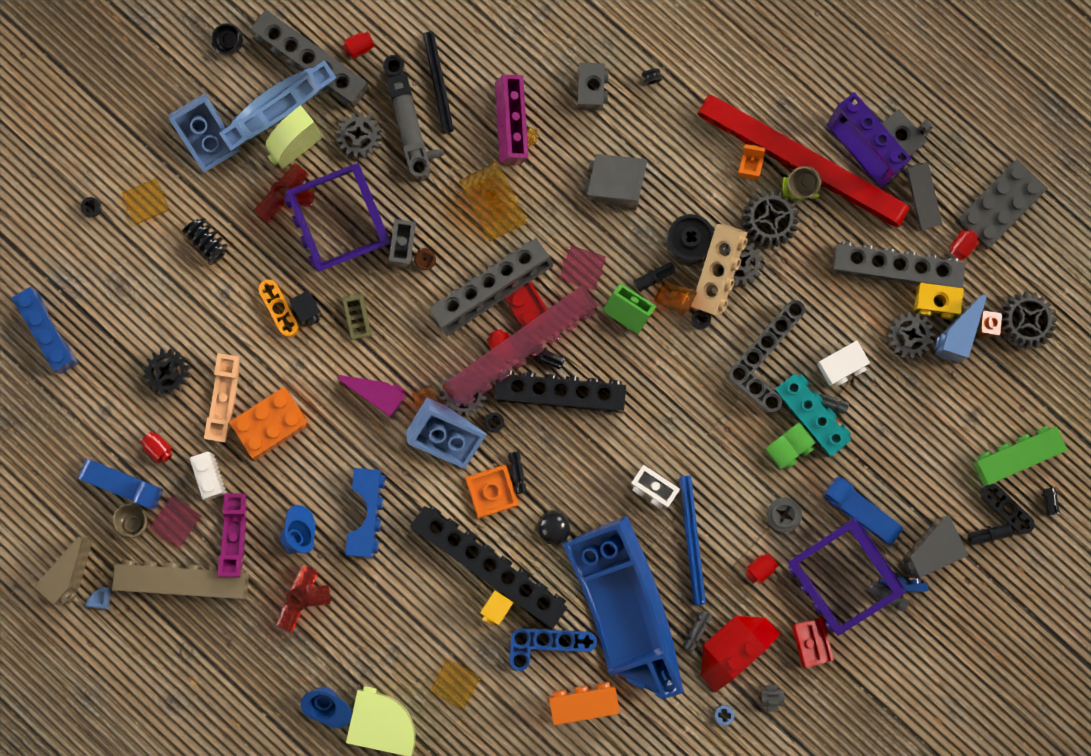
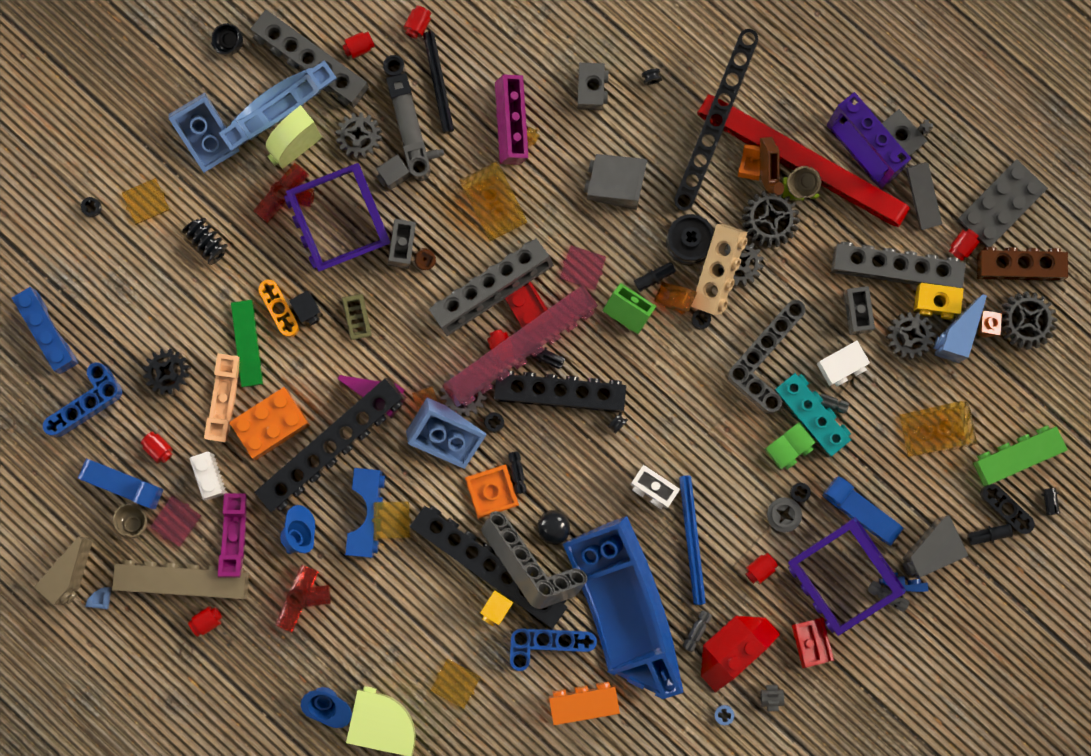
none -> blue beam [43,363,122,437]
none -> red brick [188,606,222,637]
none -> green tile [231,300,264,388]
none -> black brick [254,378,405,512]
none -> clear yellow piece [372,502,411,539]
none -> dark grey brick [376,154,411,190]
none -> red brick [403,5,431,39]
none -> dark grey beam [481,511,587,609]
none -> black bush [608,413,628,434]
none -> black beam [674,29,758,211]
none -> reddish brown piece [760,137,784,195]
none -> black bush [790,483,811,503]
none -> dark grey brick [843,286,875,335]
none -> clear yellow slope [900,401,978,457]
none -> reddish brown brick [977,247,1068,281]

